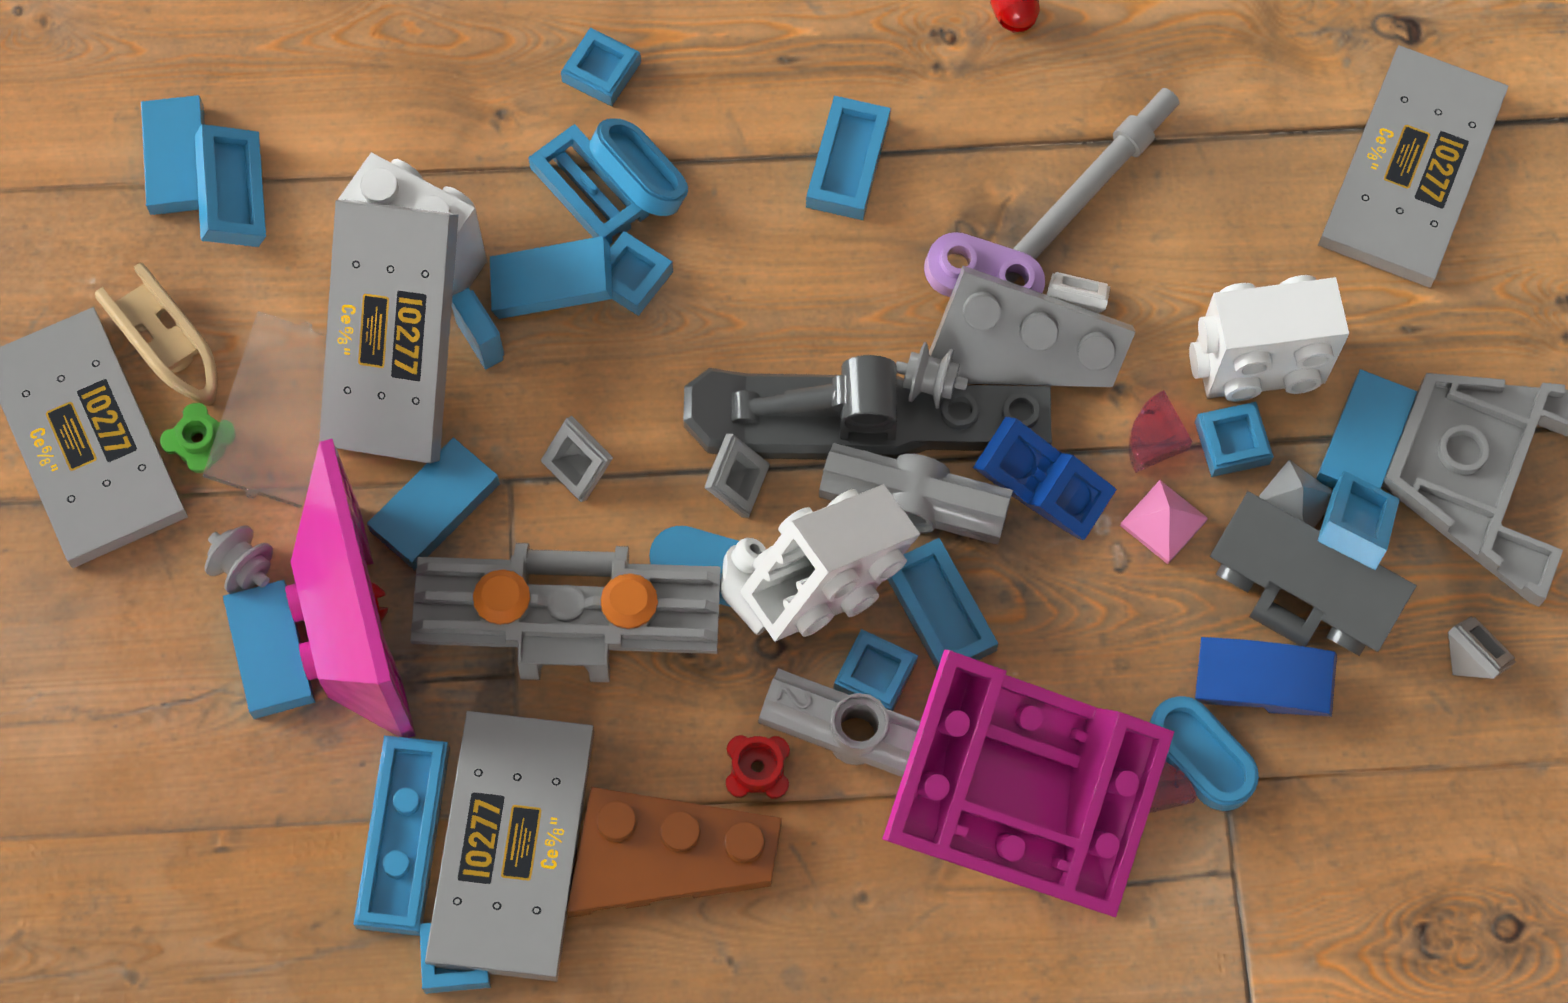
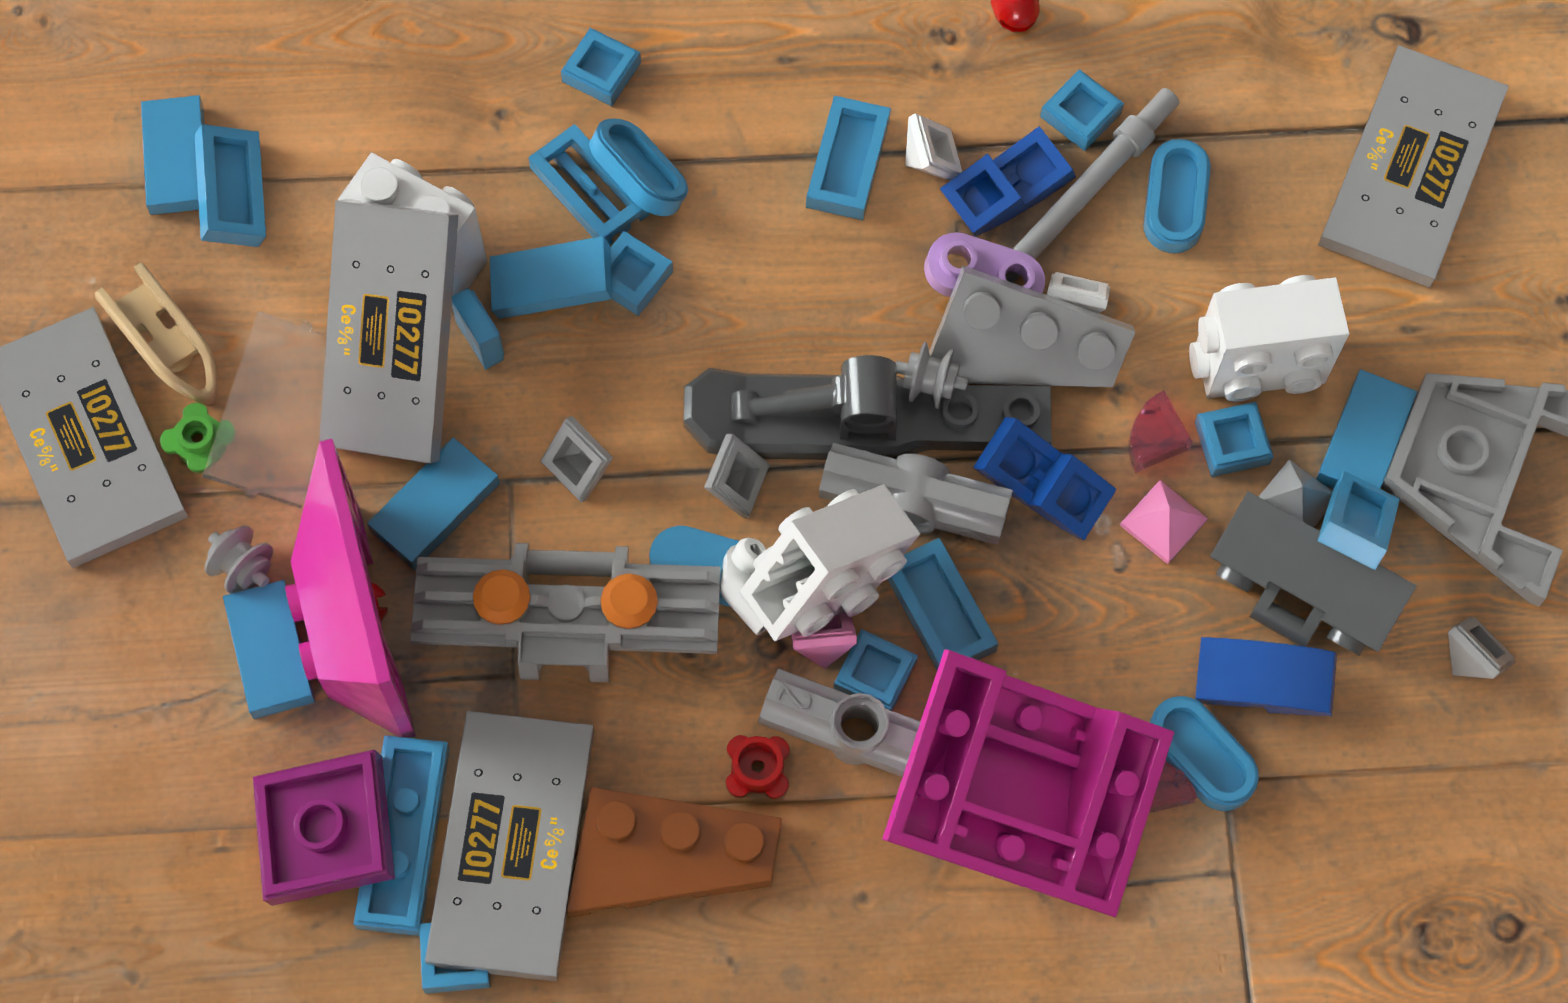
none -> magenta tile [253,749,395,906]
none -> bright pink slope [791,612,857,669]
none -> white slope [905,113,962,181]
none -> blue slope [940,126,1076,237]
none -> dark azure tile [1040,69,1124,151]
none -> dark azure tile [1143,139,1211,253]

